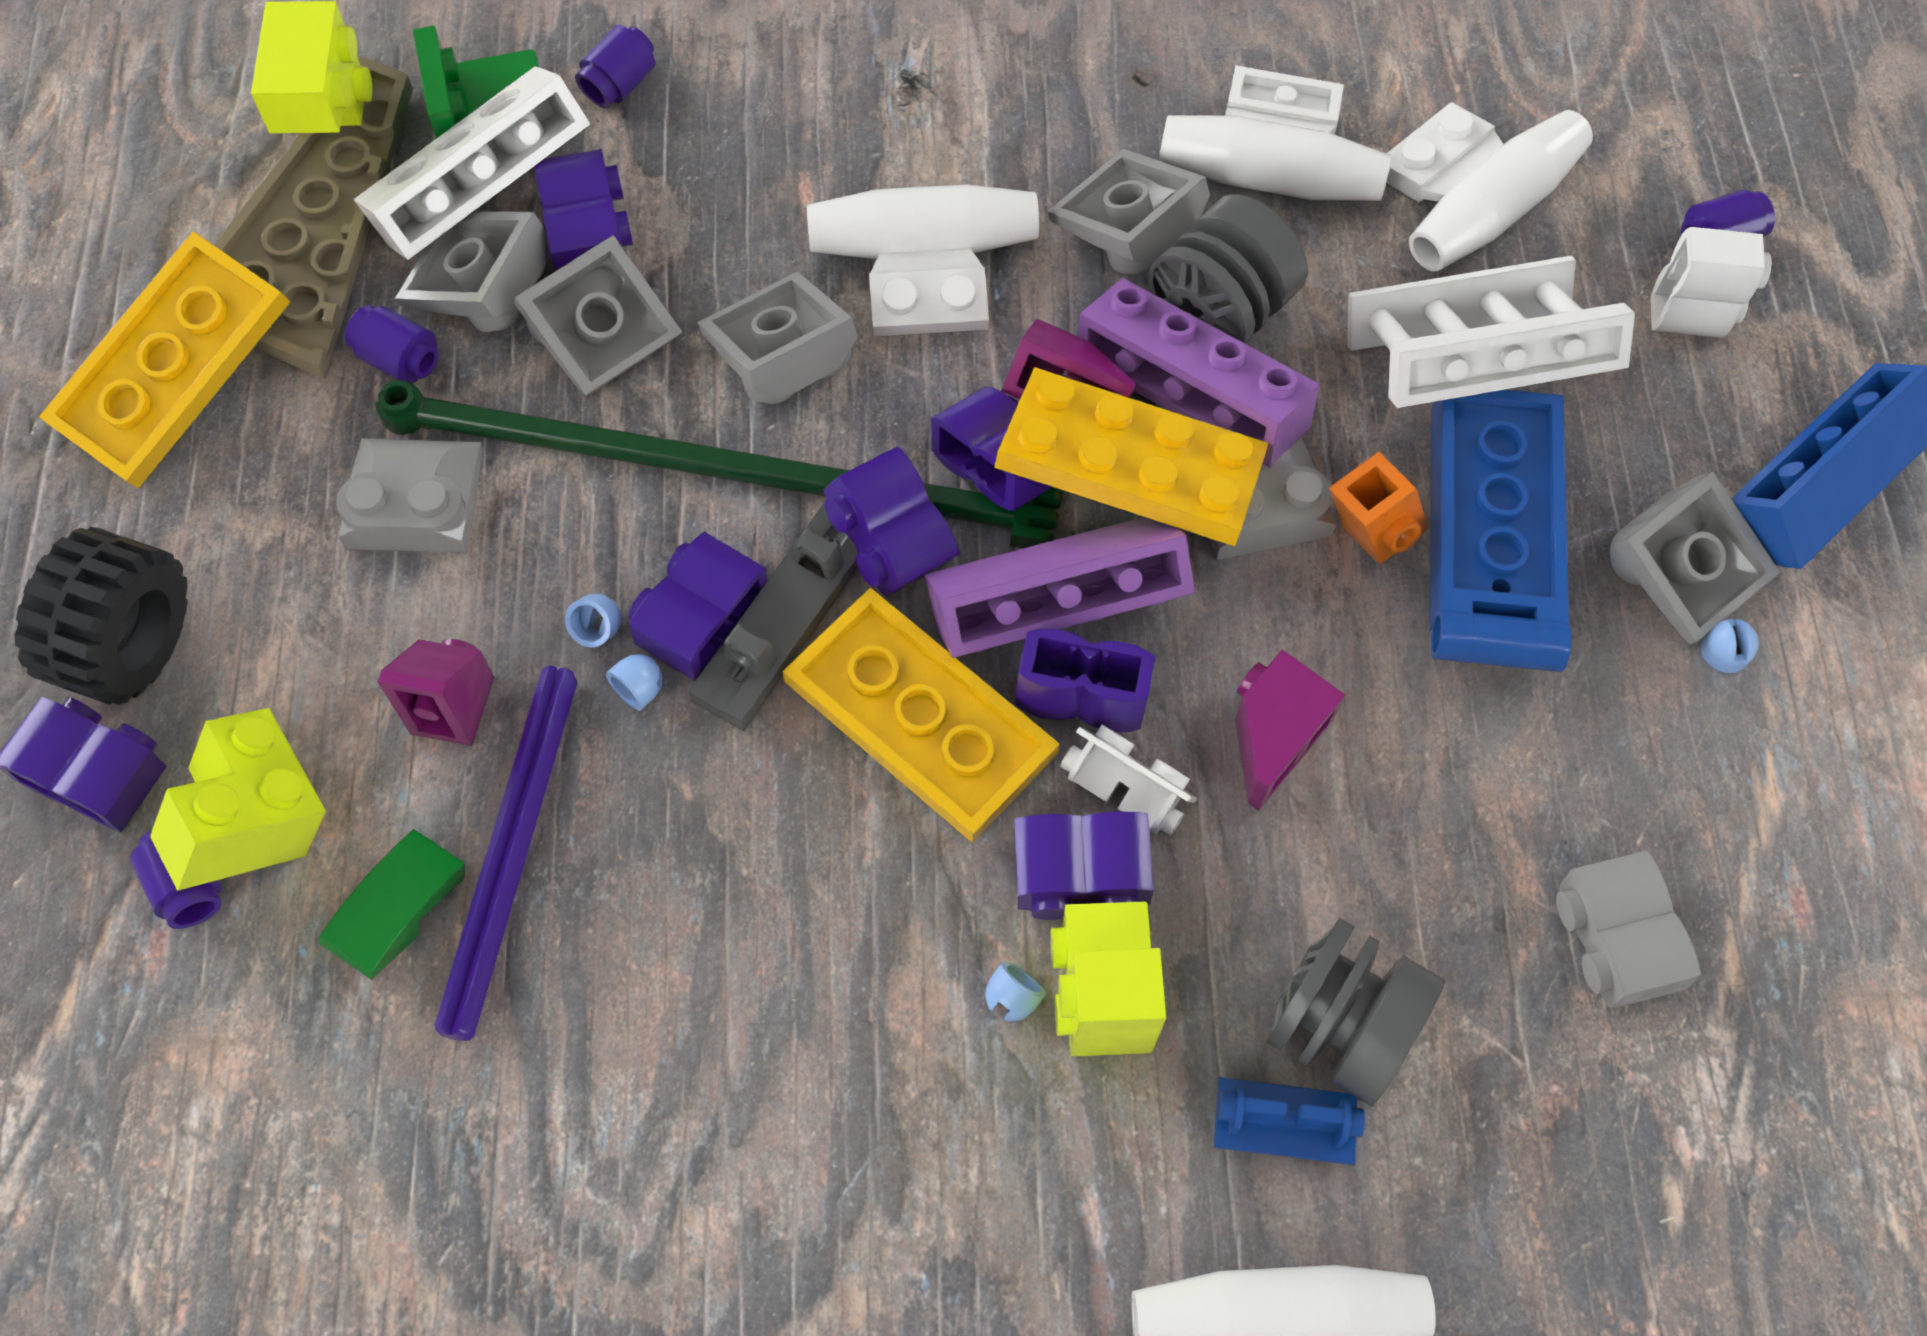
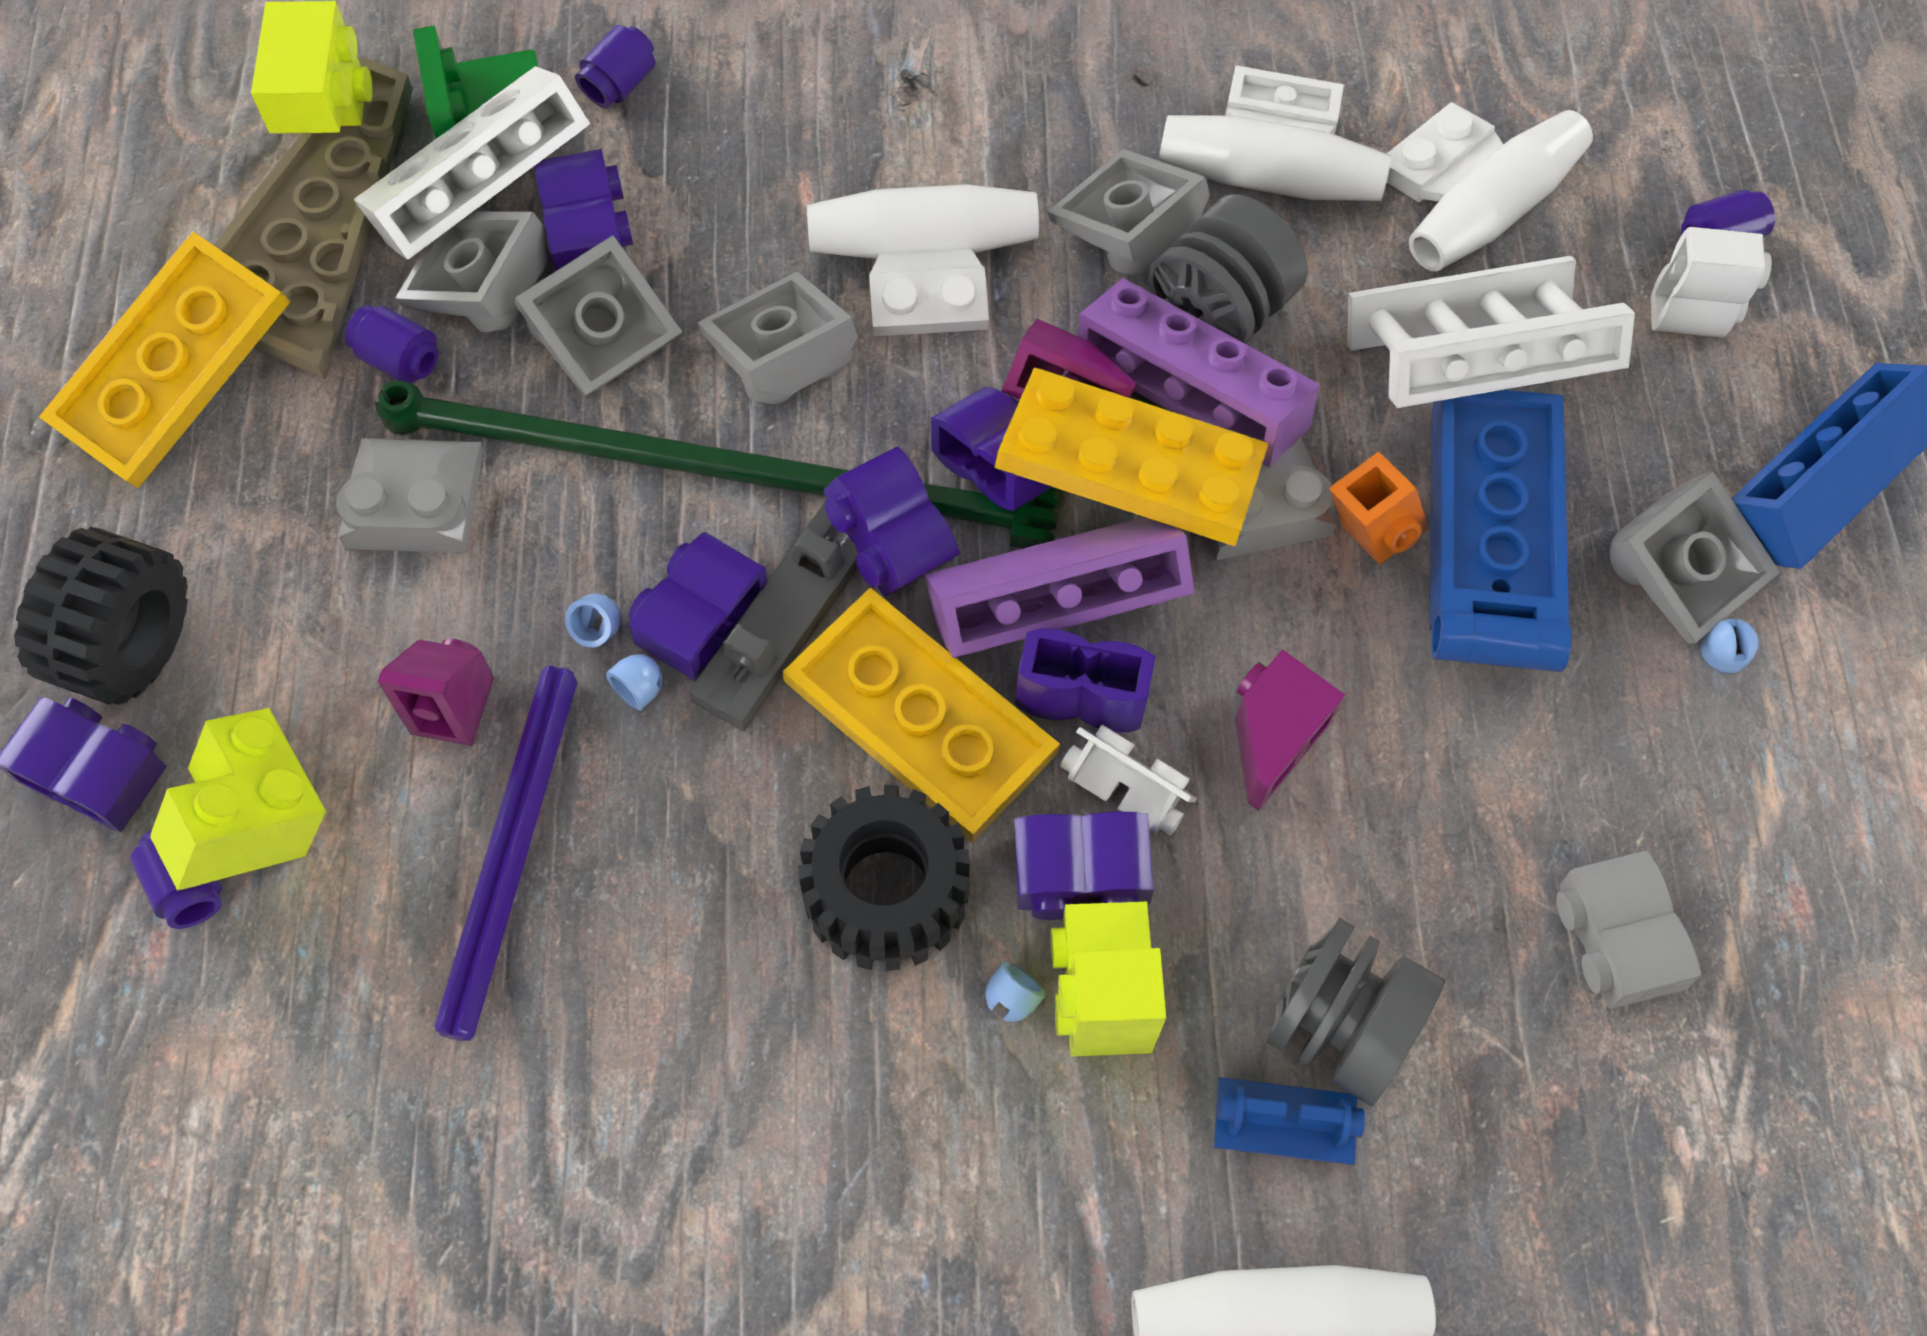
green slope [319,829,465,980] -> none
none -> black tyre [798,785,970,971]

